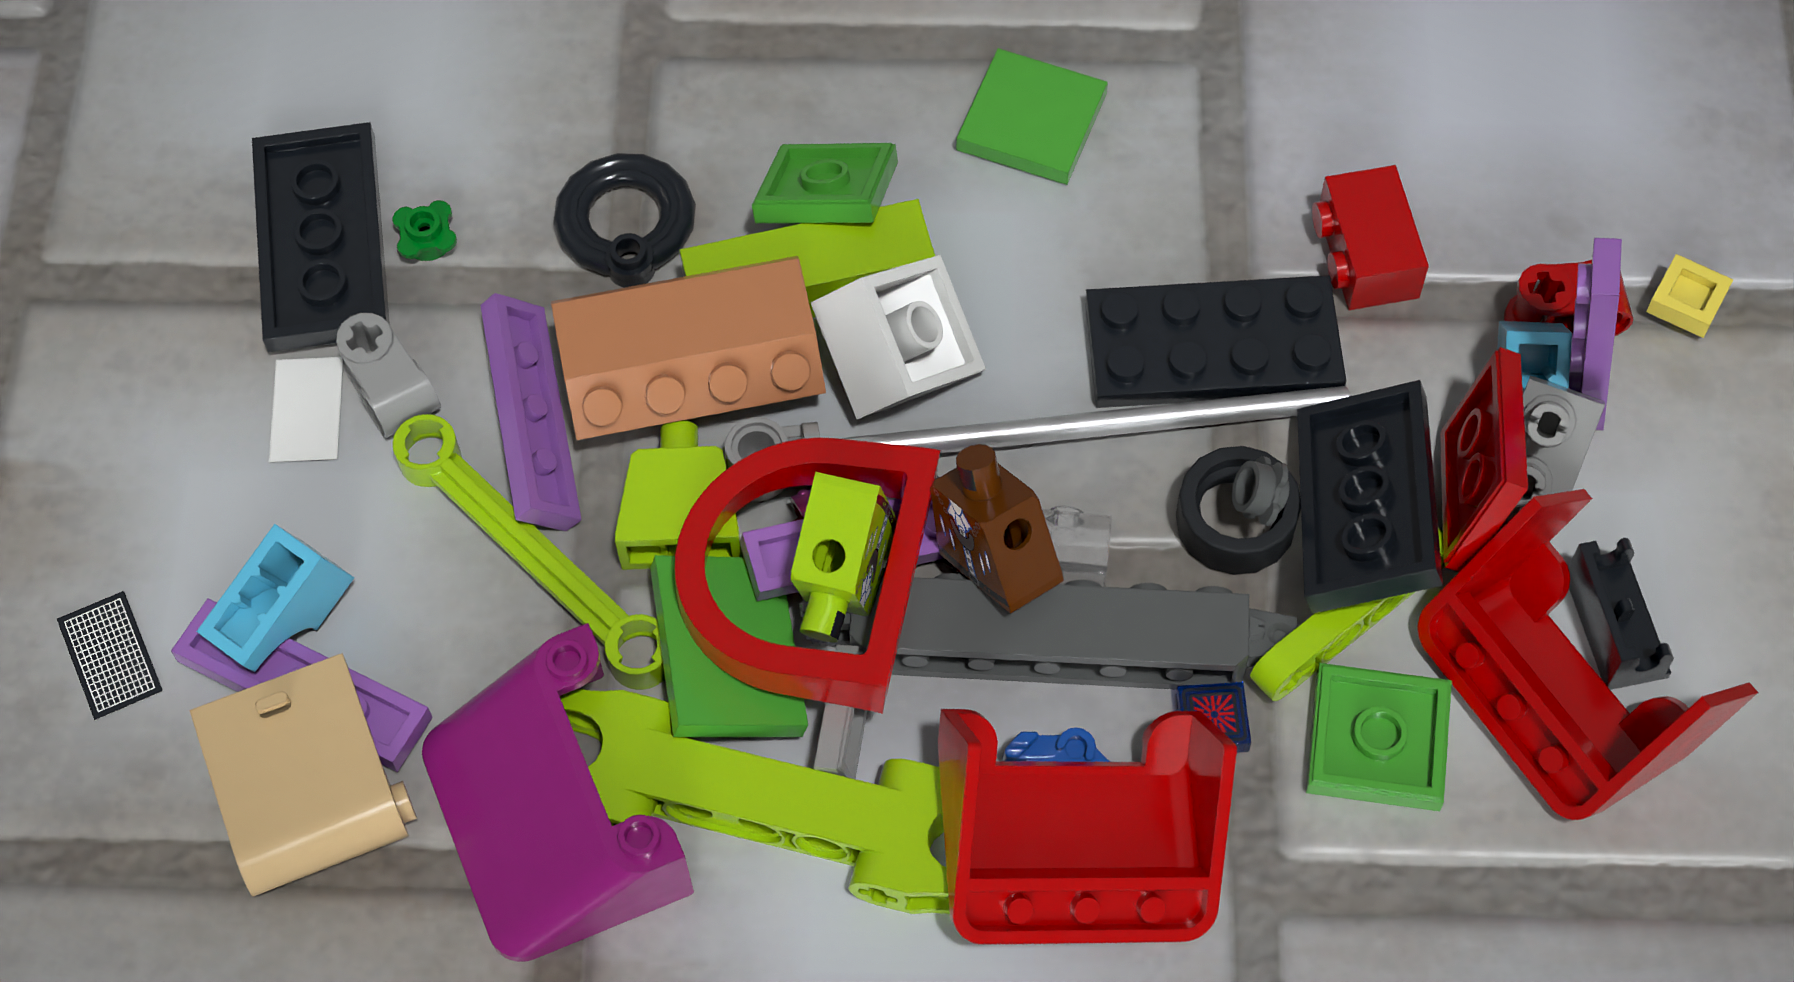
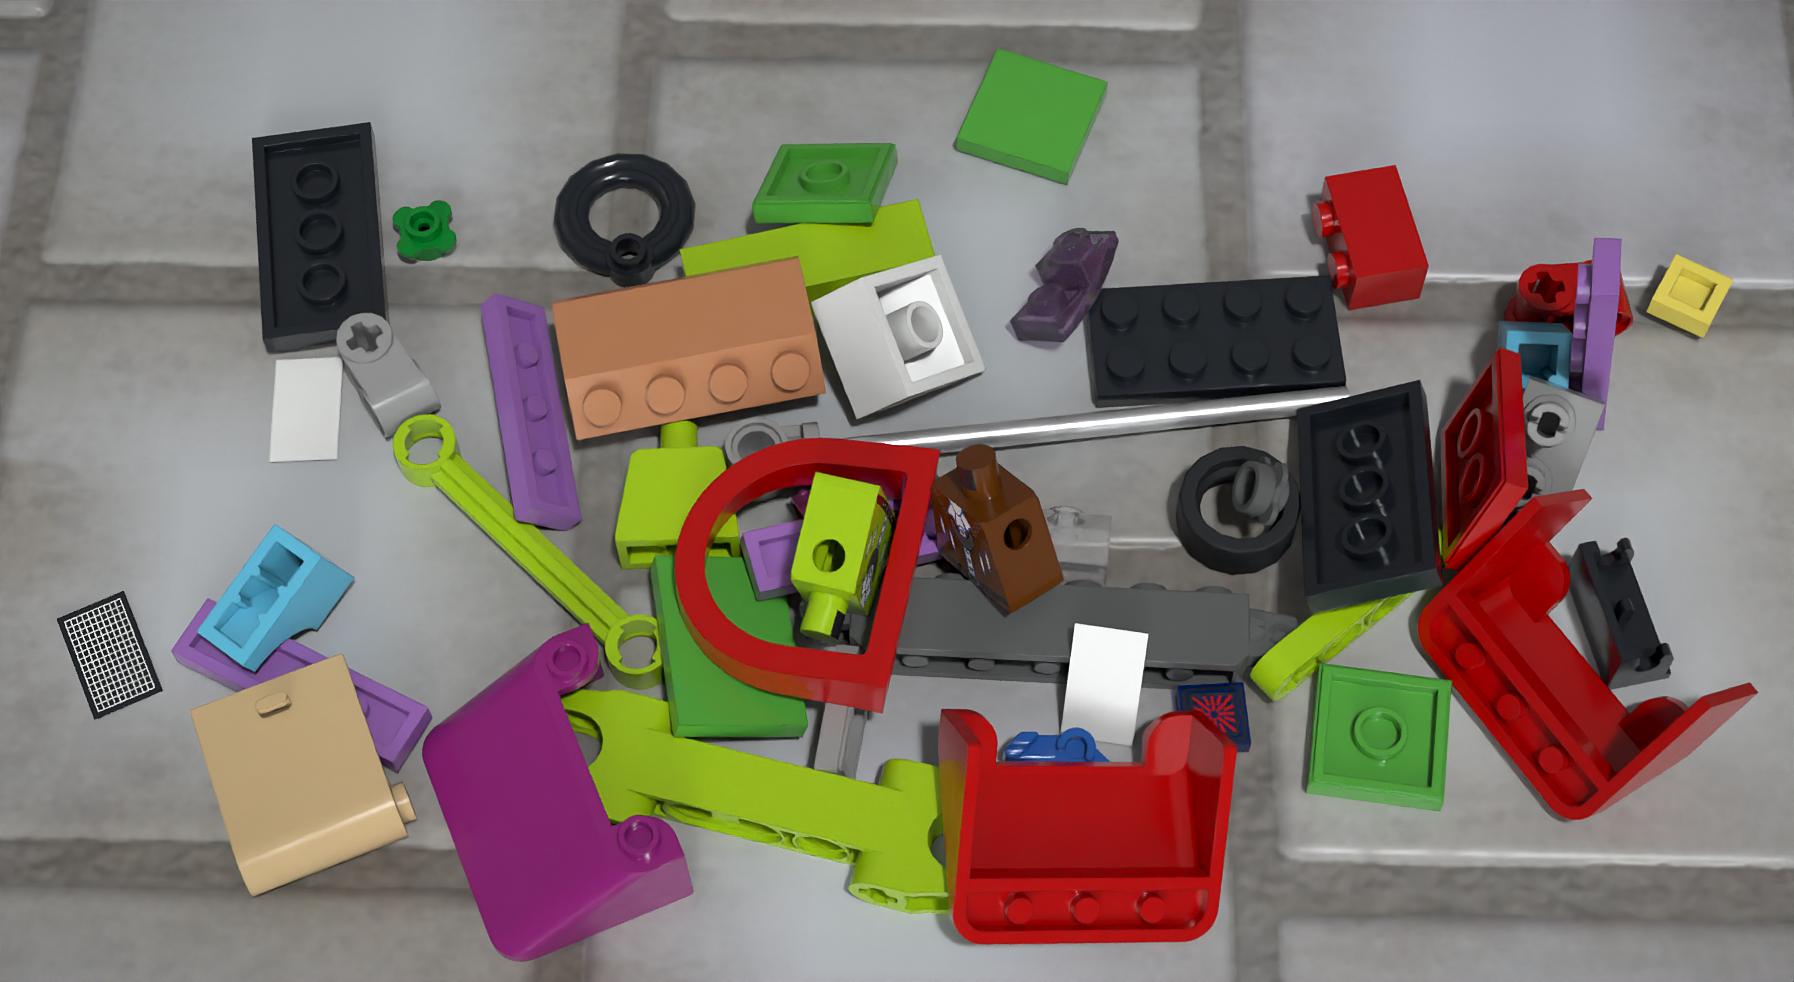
none -> clear purple slope [1010,228,1119,342]
none -> white sticker [1060,623,1148,746]

